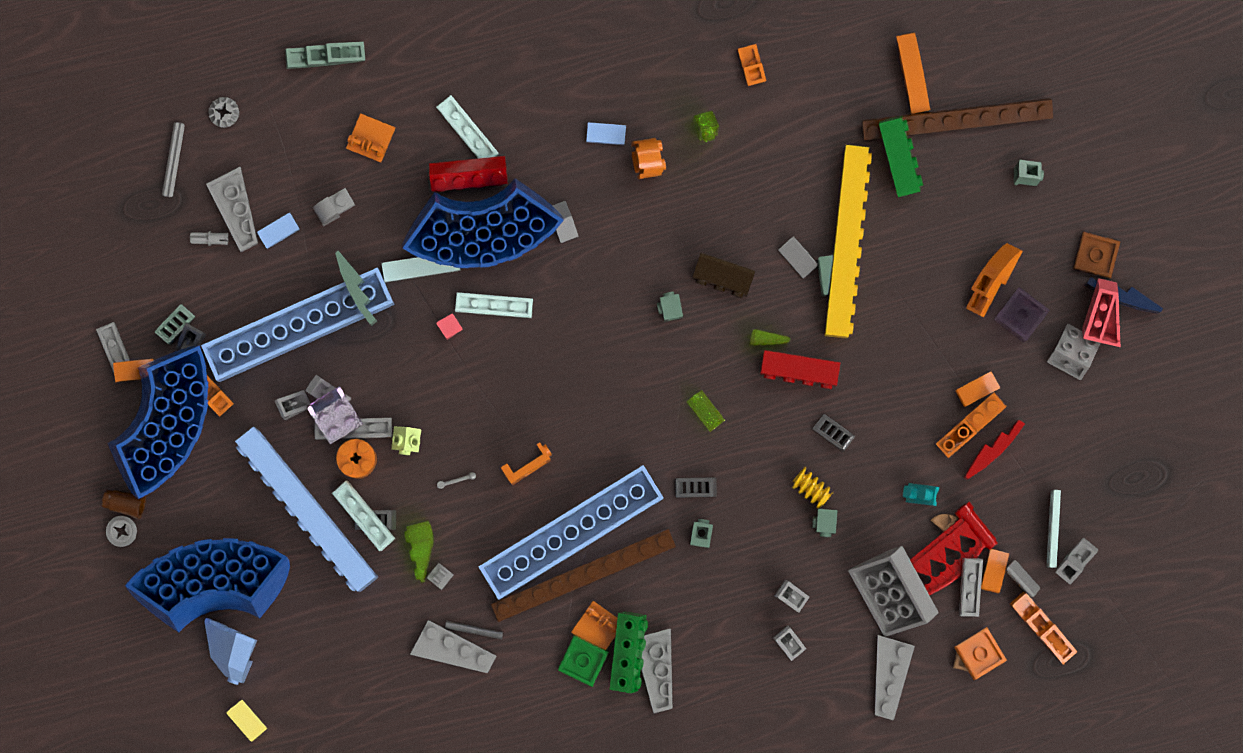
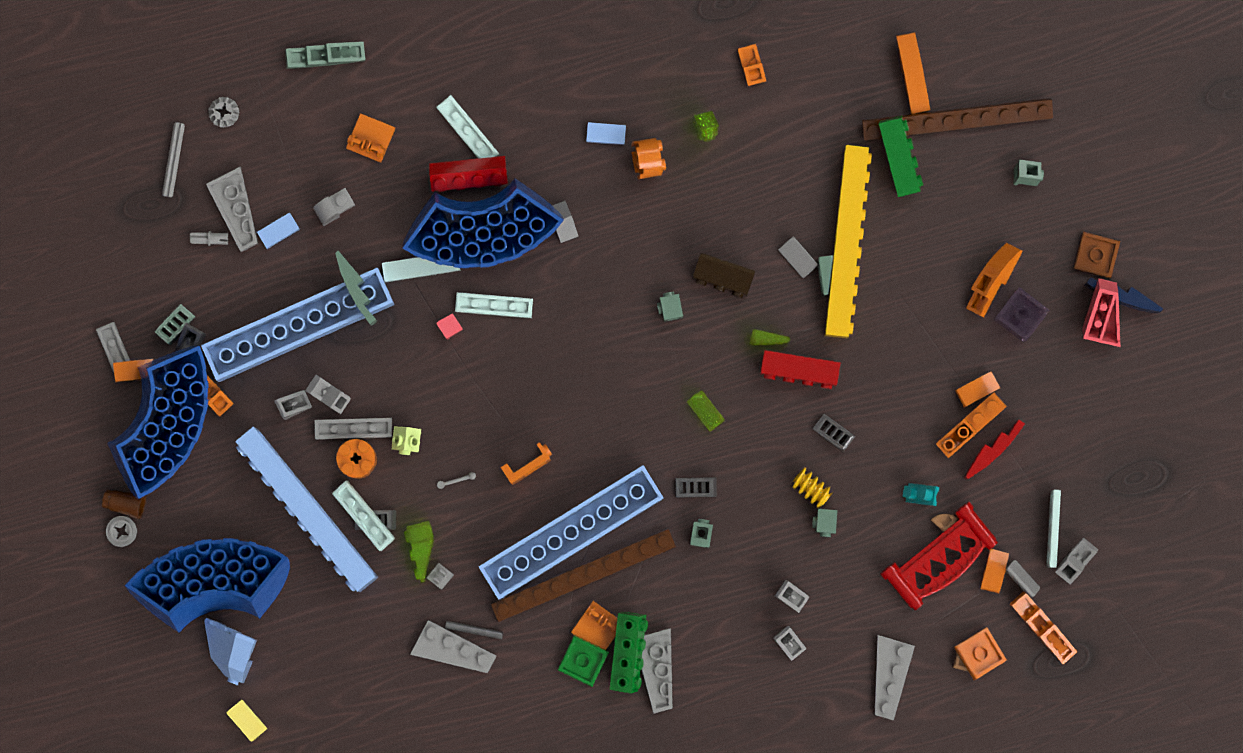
clear purple brick [307,386,363,444] -> none
light grey slope [848,546,939,637] -> none
light grey tile [958,558,983,617] -> none
light grey bracket [1047,324,1101,380] -> none

